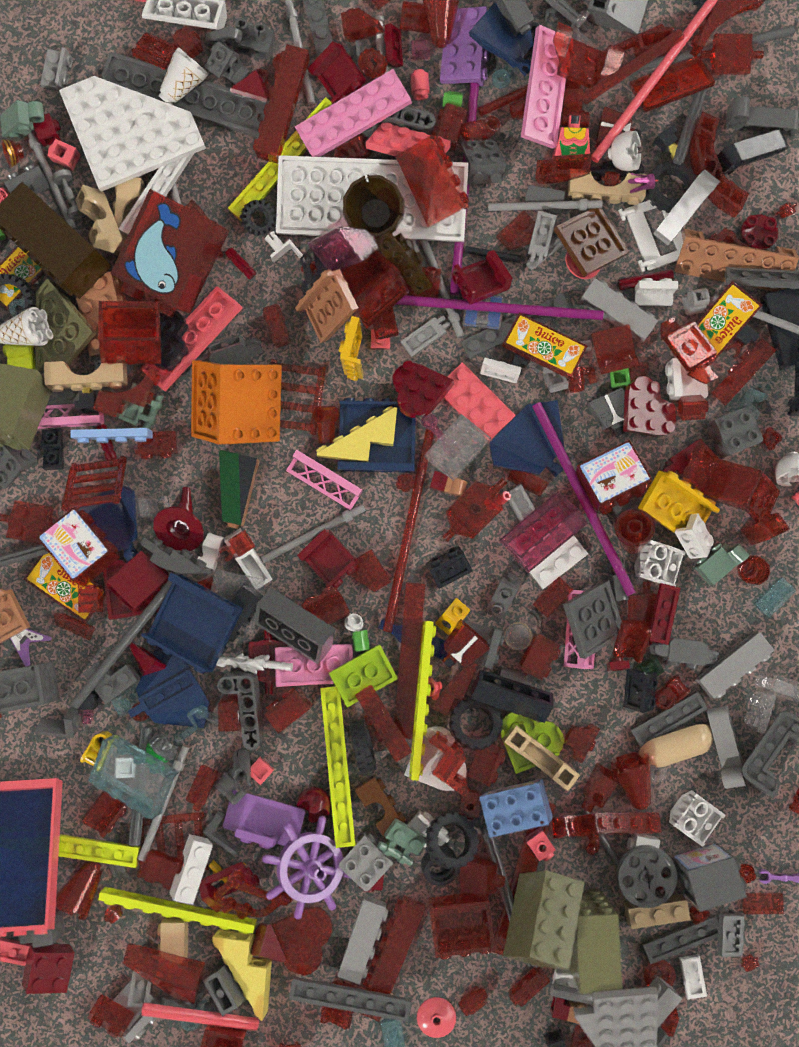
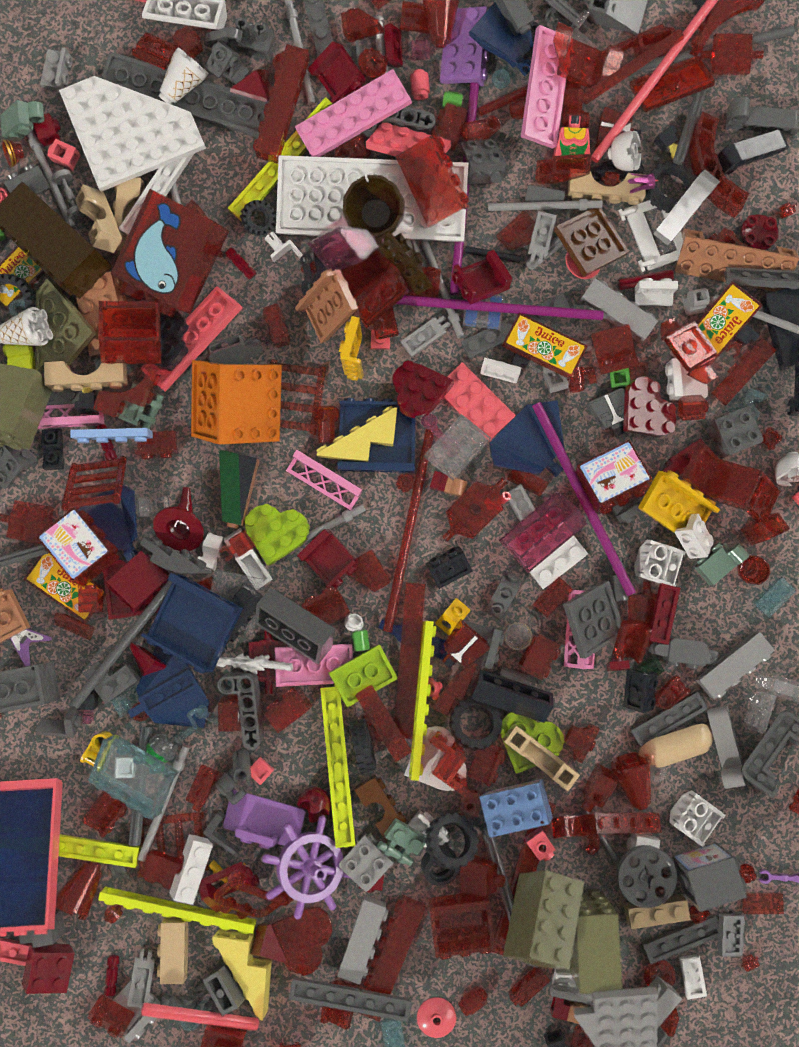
clear red wedge [123,943,205,1004] -> none
clear red cone [615,509,655,554] -> none
none -> dark red axle [104,955,119,996]
none -> lime plate [244,504,310,567]

